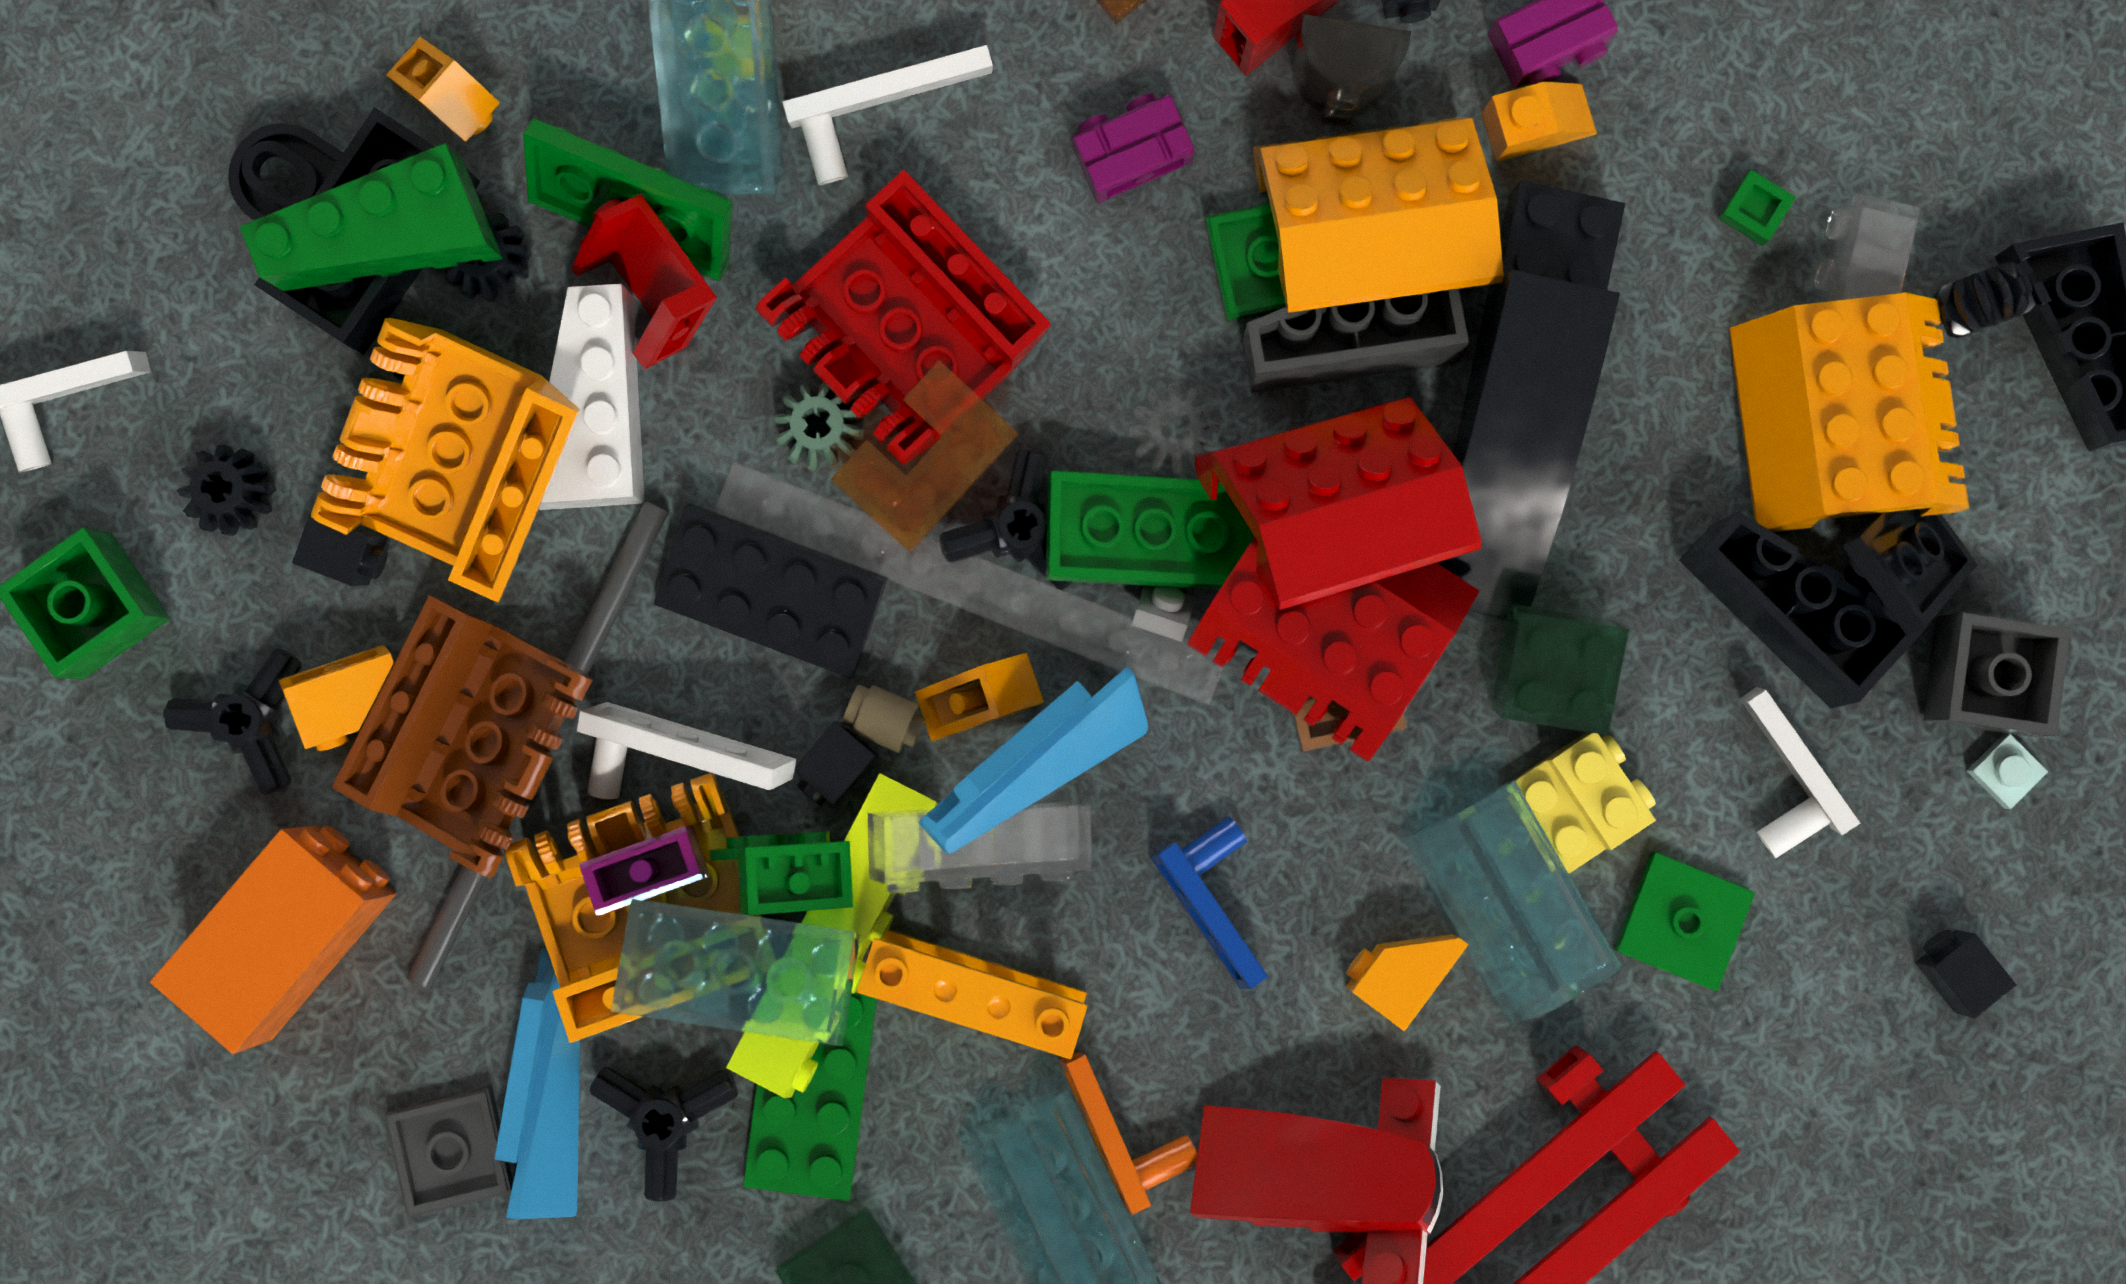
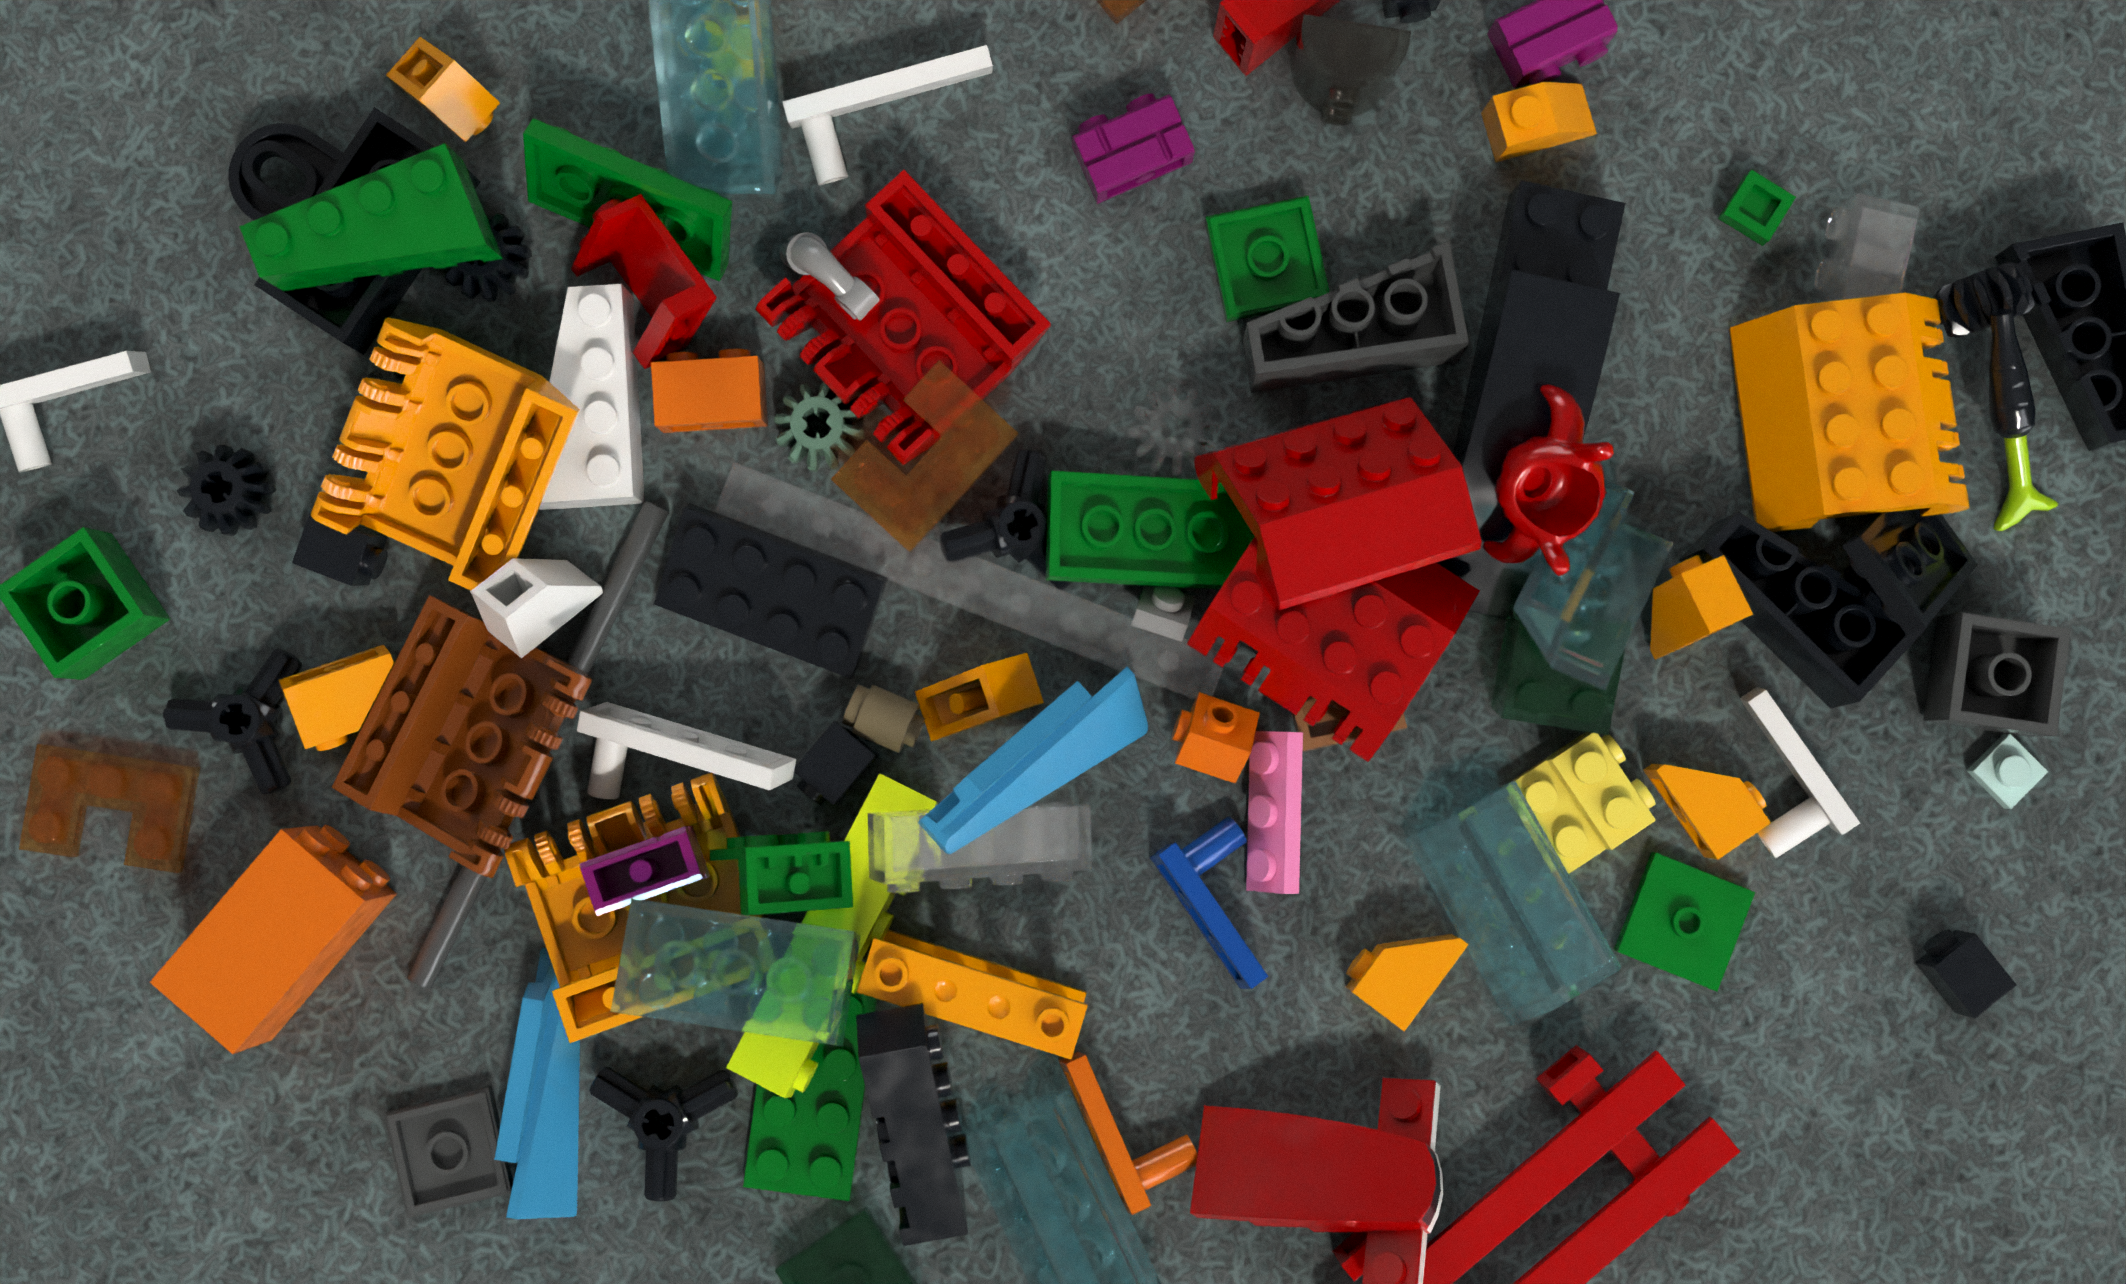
light orange slope [1253,117,1504,313] -> none
none -> clear orange plate [19,744,200,873]
none -> white slope [470,558,603,658]
none -> orange brick [651,349,768,433]
none -> light grey piece [779,232,880,321]
none -> black wedge [856,1003,971,1246]
none -> orange brick [1171,692,1260,783]
none -> bright pink plate [1246,731,1303,894]
none -> red piece [1482,384,1614,576]
none -> clear light blue slope [1513,480,1673,691]
none -> light orange slope [1643,764,1771,860]
none -> light orange slope [1650,555,1753,660]
none -> black piece [1989,309,2058,531]

